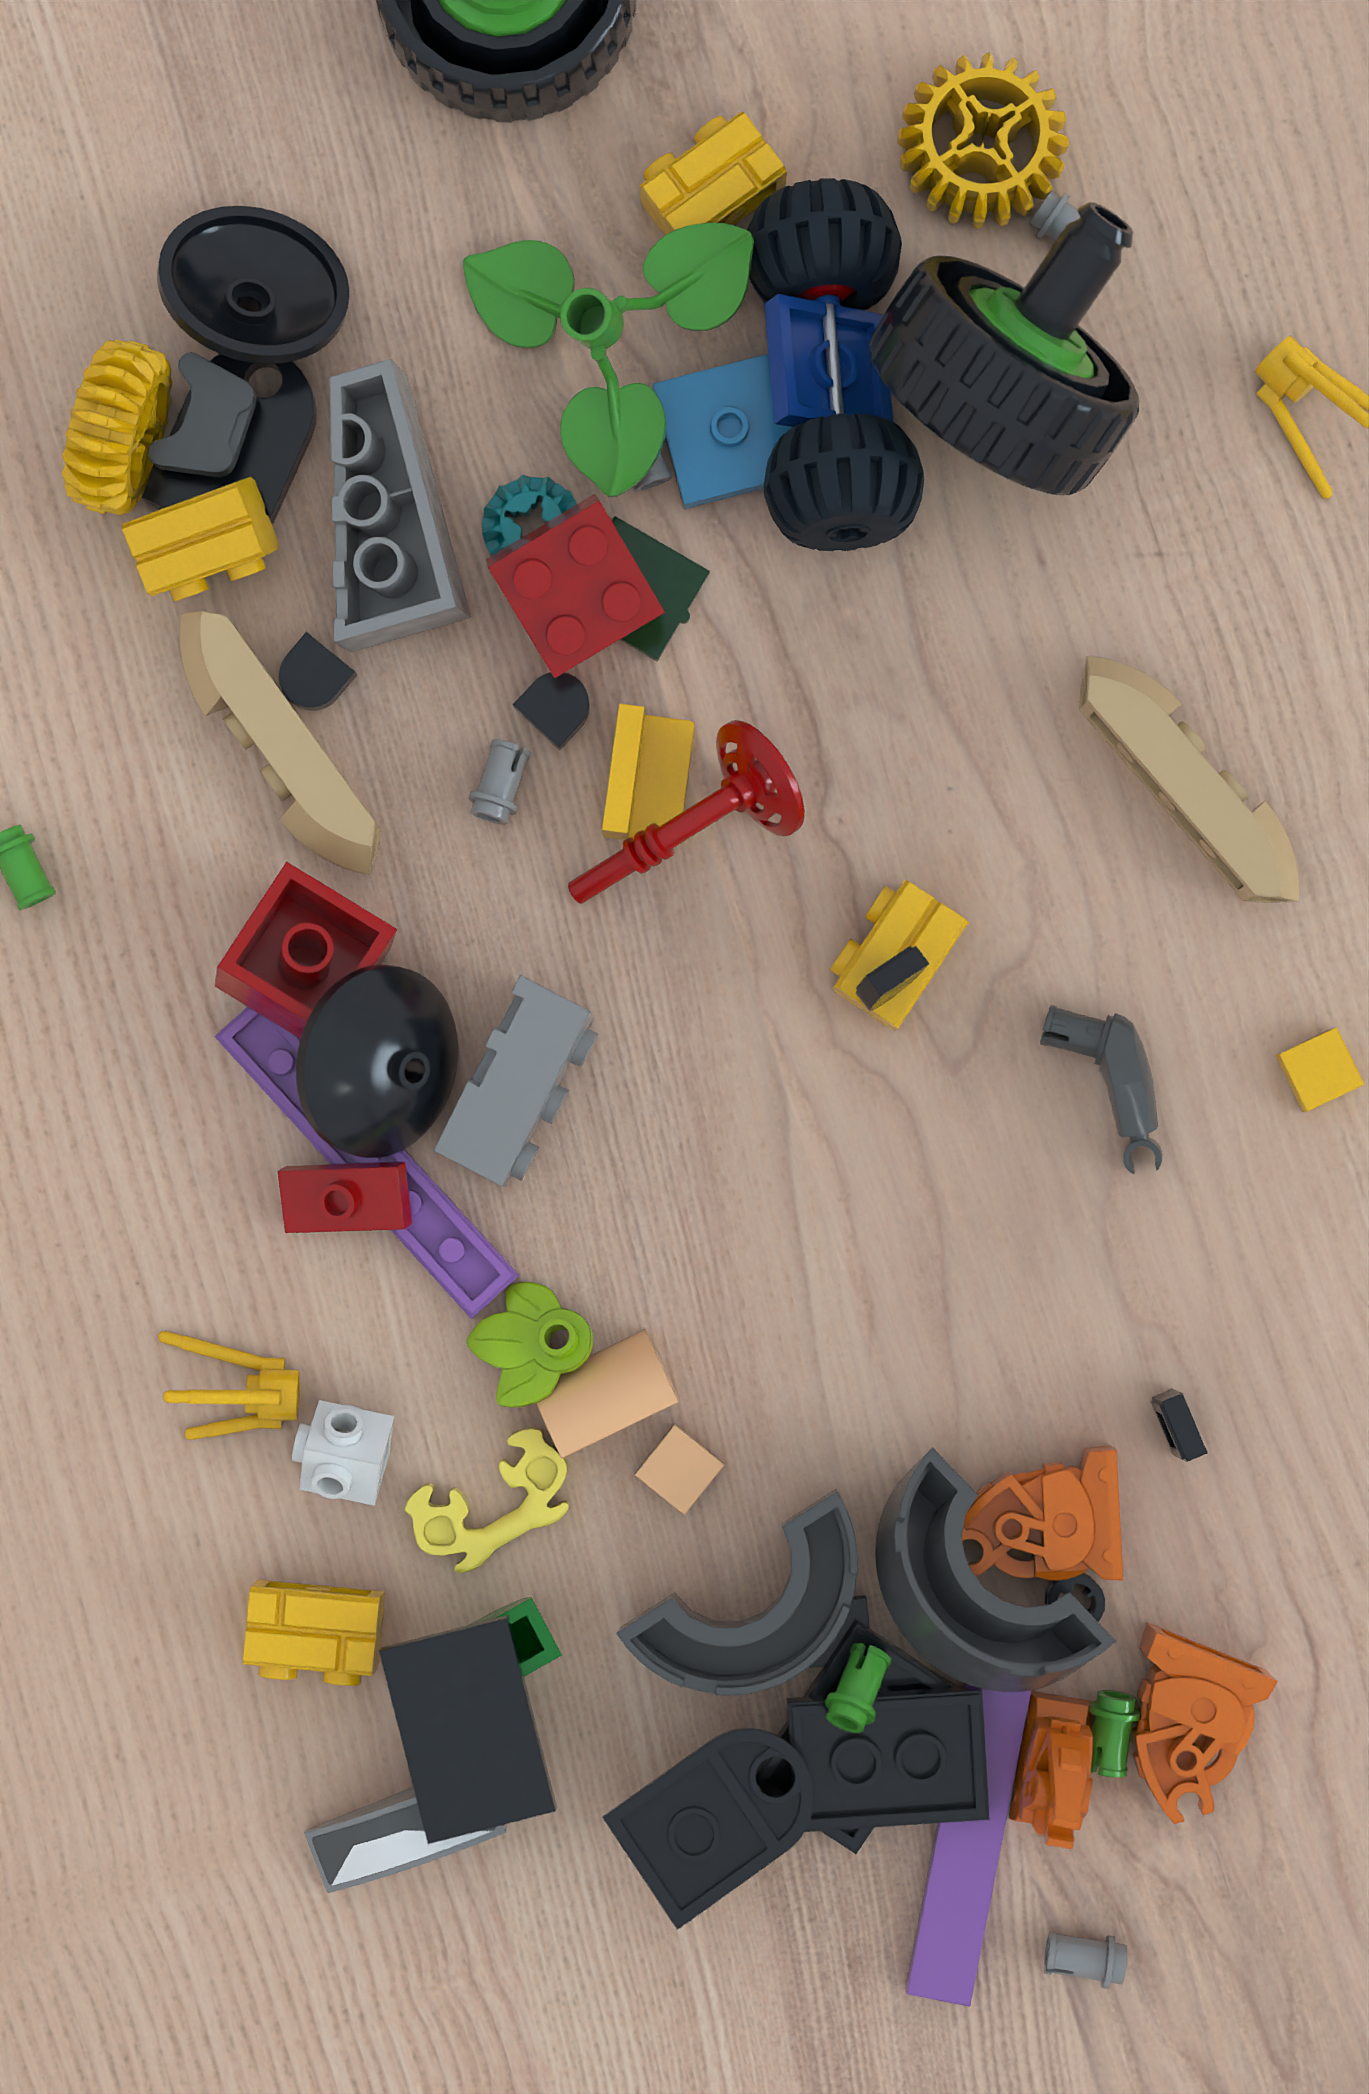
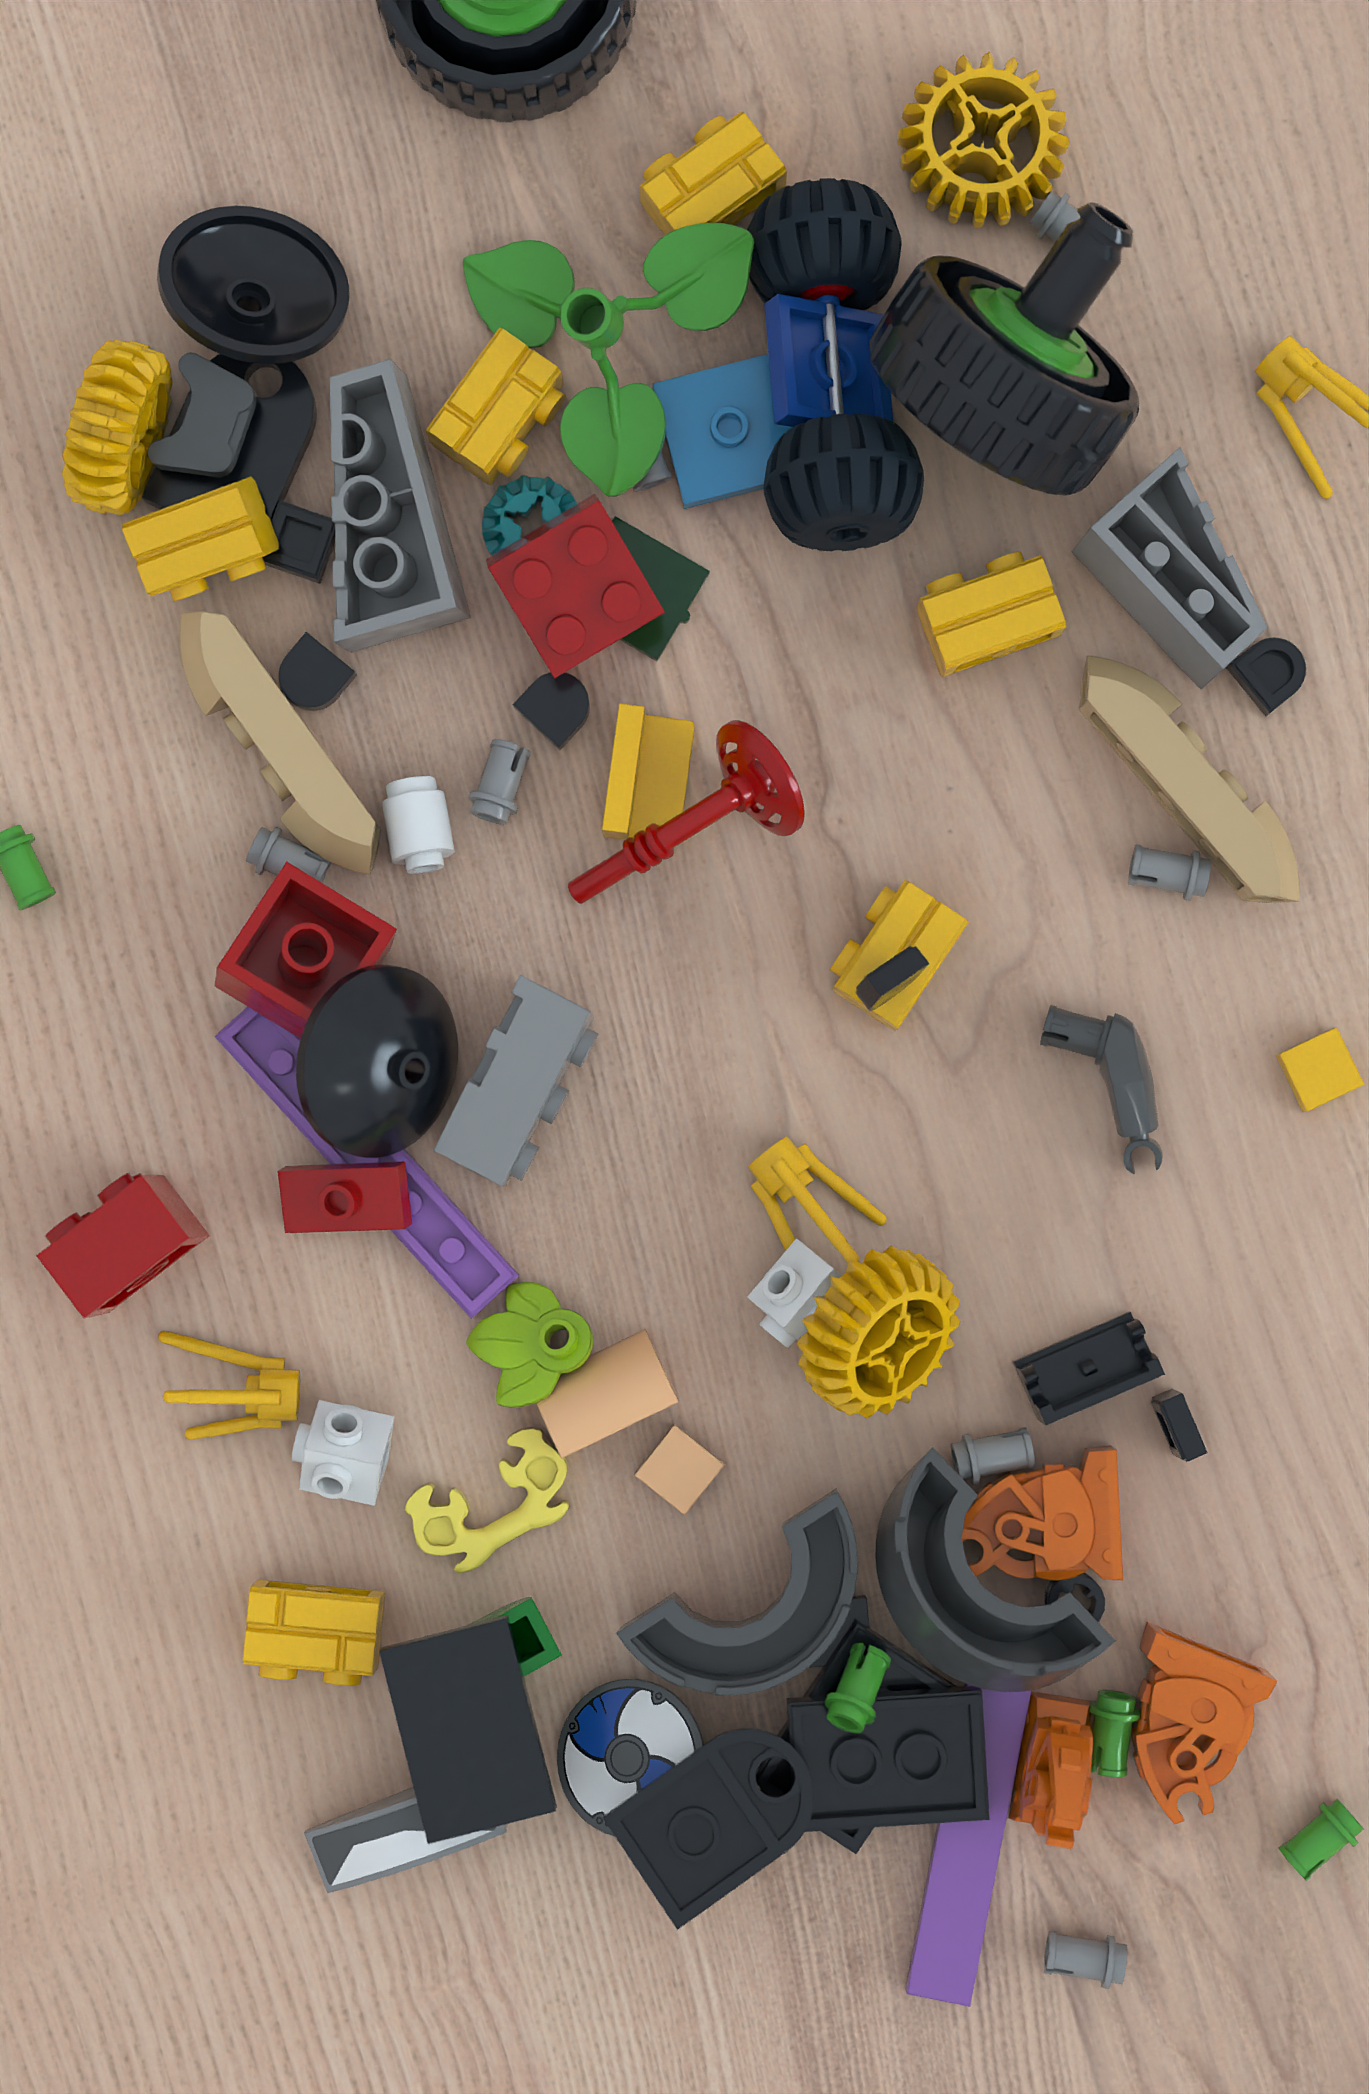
none -> red brick [36,1173,210,1319]
none -> light grey pin [246,827,331,883]
none -> black tile [262,500,335,584]
none -> white brick [382,776,455,874]
none -> yellow brick [426,327,566,485]
none -> shield [557,1679,704,1836]
none -> white brick [747,1238,842,1349]
none -> yellow plant [748,1136,887,1263]
none -> yellow gear [796,1245,961,1419]
none -> yellow brick [916,552,1066,678]
none -> light grey pin [951,1427,1035,1485]
none -> black hinge [1013,1312,1165,1425]
none -> light grey wedge [1071,447,1268,690]
none -> light grey pin [1128,844,1211,901]
none -> black tile [1226,638,1306,716]
none -> bright green pin [1278,1799,1364,1881]

